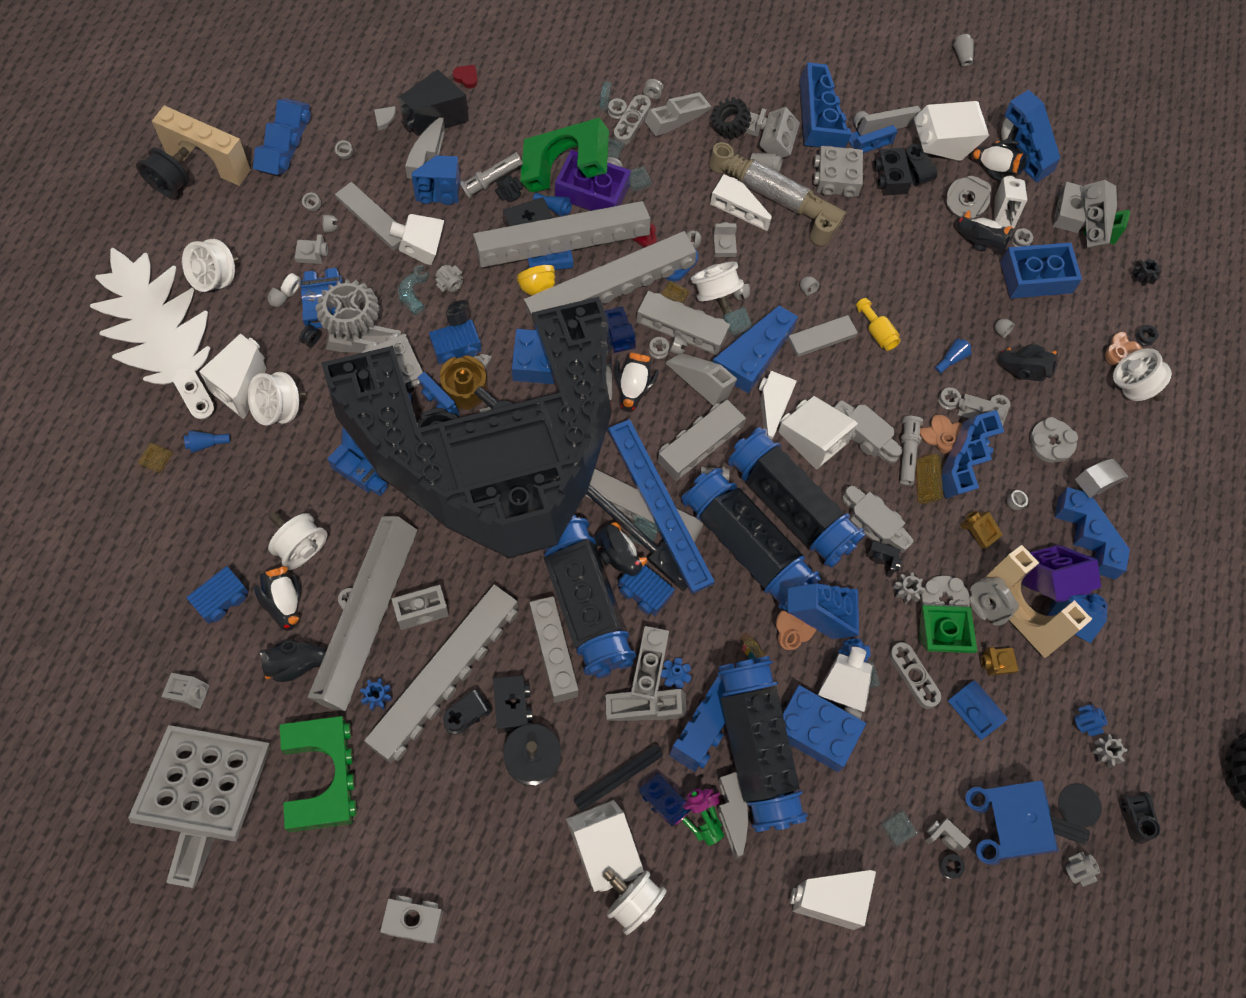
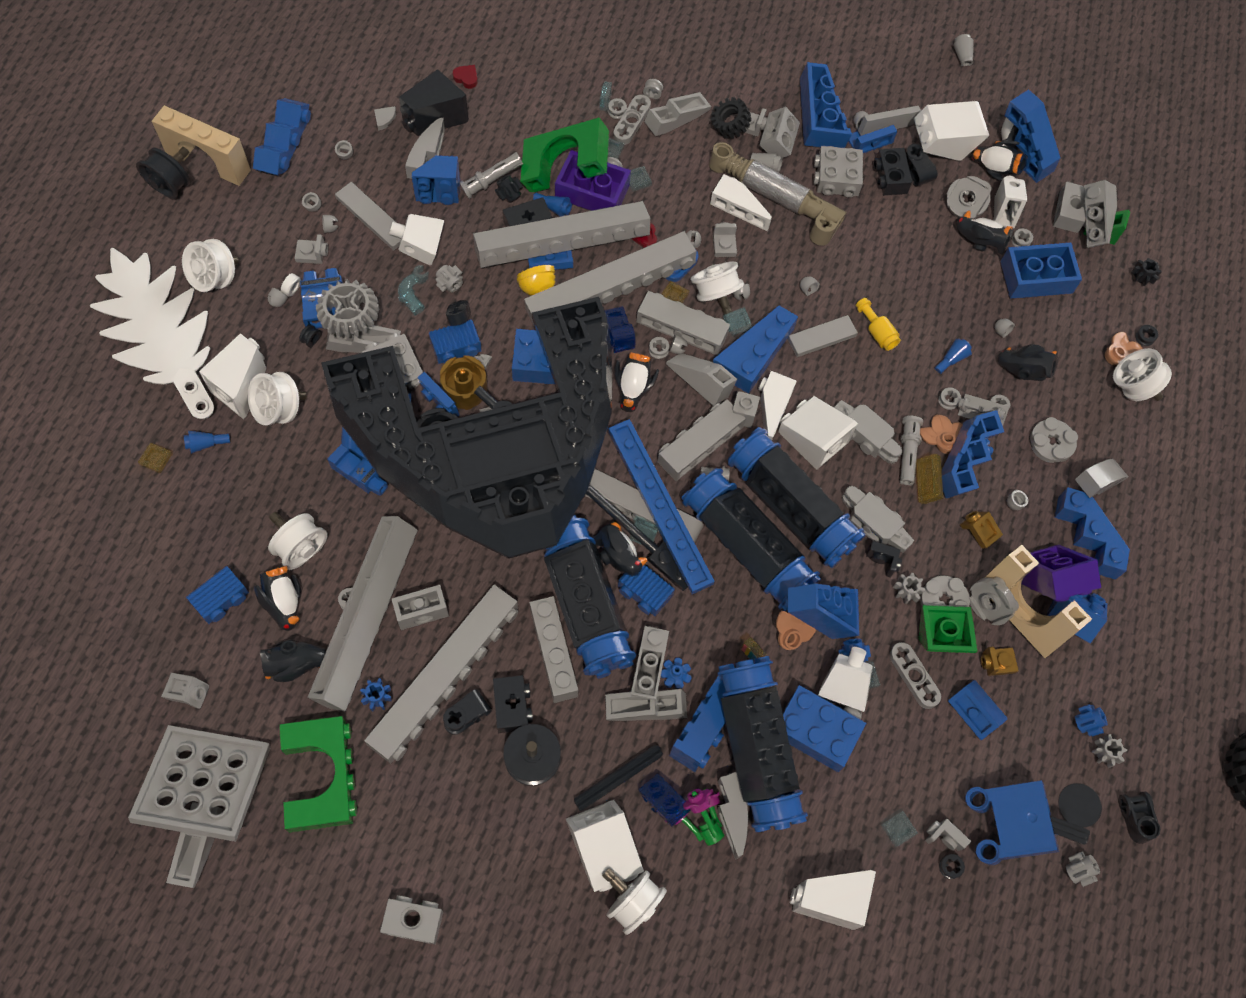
none -> light grey bracket [732,391,760,428]

